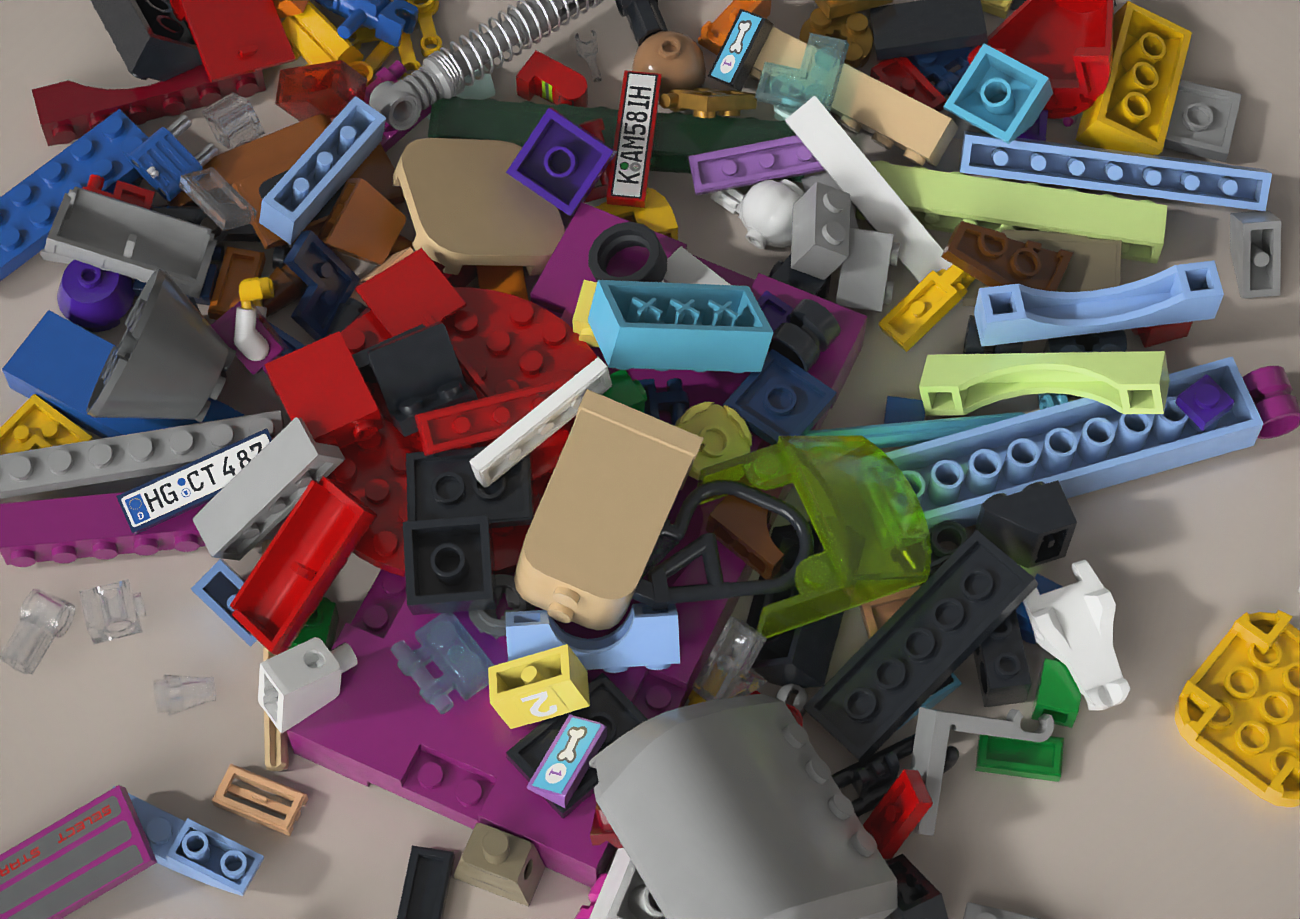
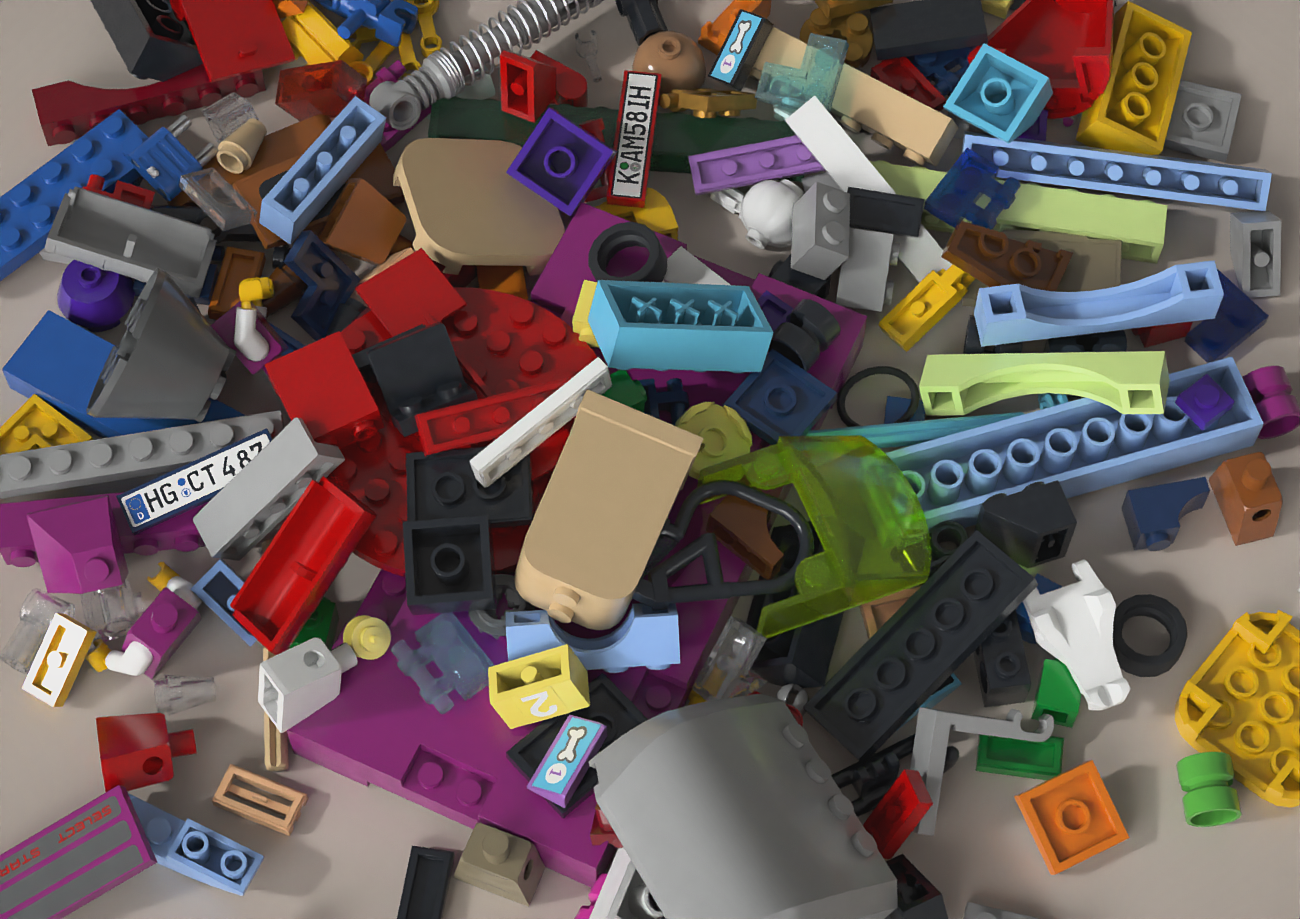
none -> plate [22,613,96,707]
none -> magenta slope [27,495,129,594]
none -> torso [85,562,202,680]
none -> red torso [96,713,197,792]
none -> tan cone [216,118,267,174]
none -> light yellow wheel [343,615,391,660]
none -> red slope [500,50,556,123]
none -> black tyre [837,366,920,427]
none -> black tile [847,187,925,238]
none -> clear blue plate [924,148,1021,229]
none -> orange hinge [1014,760,1130,875]
none -> black tyre [1113,594,1188,677]
none -> dark blue arch [1121,477,1210,551]
none -> bright green wheel [1176,752,1242,827]
none -> clear blue plate [1184,269,1269,363]
none -> dark orange torso [1209,452,1283,546]

